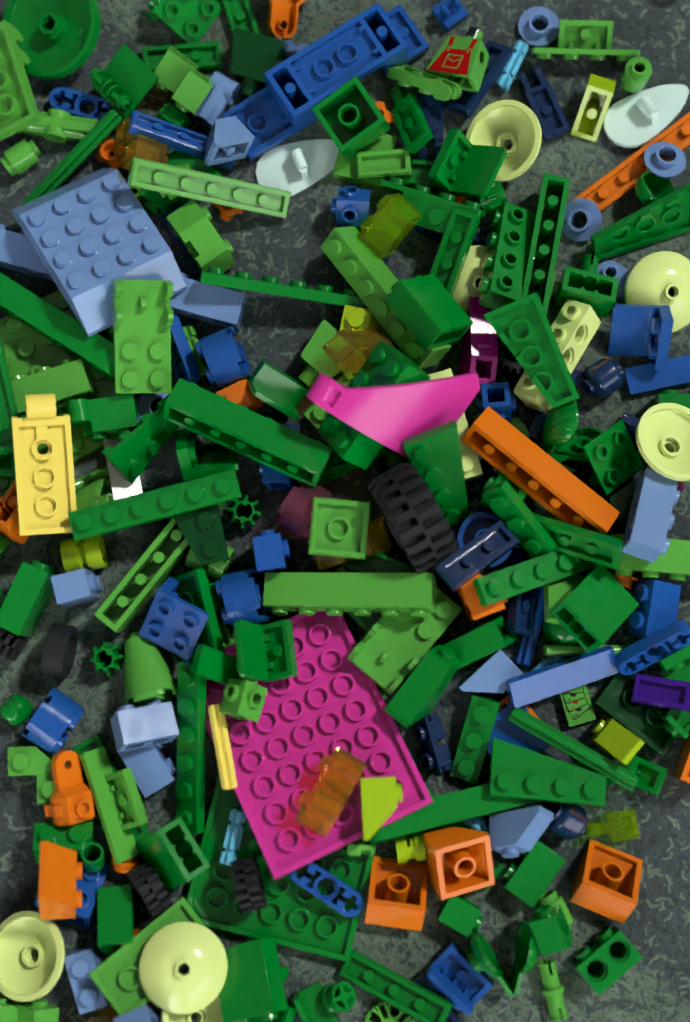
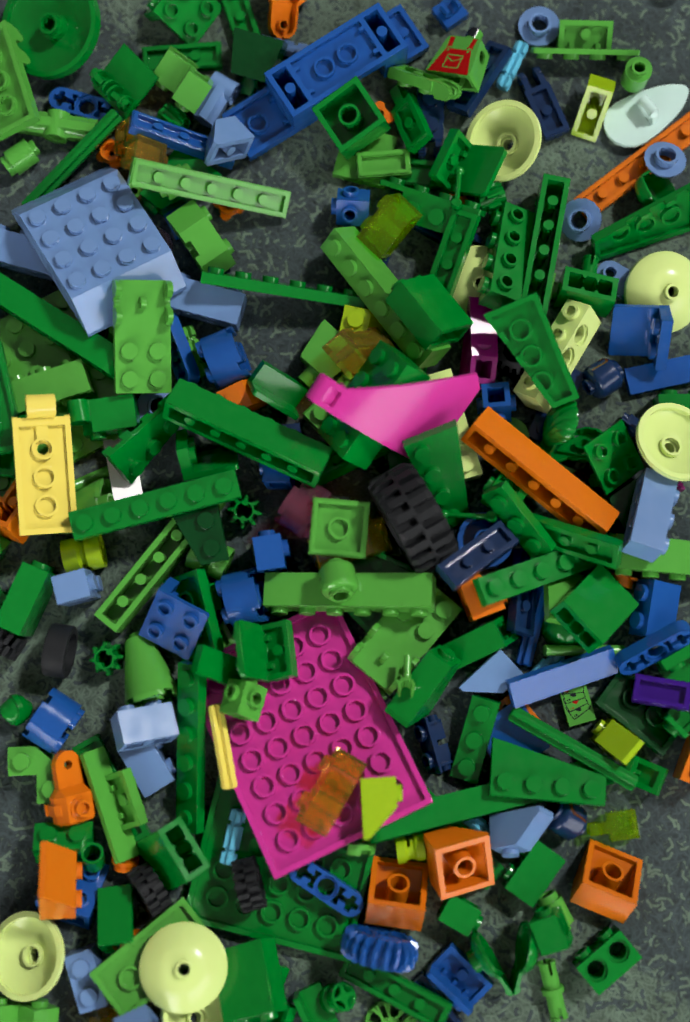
light aqua shield [256,139,339,196] -> none
none -> bright green head [318,558,358,602]
none -> blue gear [341,923,419,973]
none -> bright green hand [397,655,415,698]
none -> green hinge [442,509,497,523]
none -> green hinge [451,166,465,210]

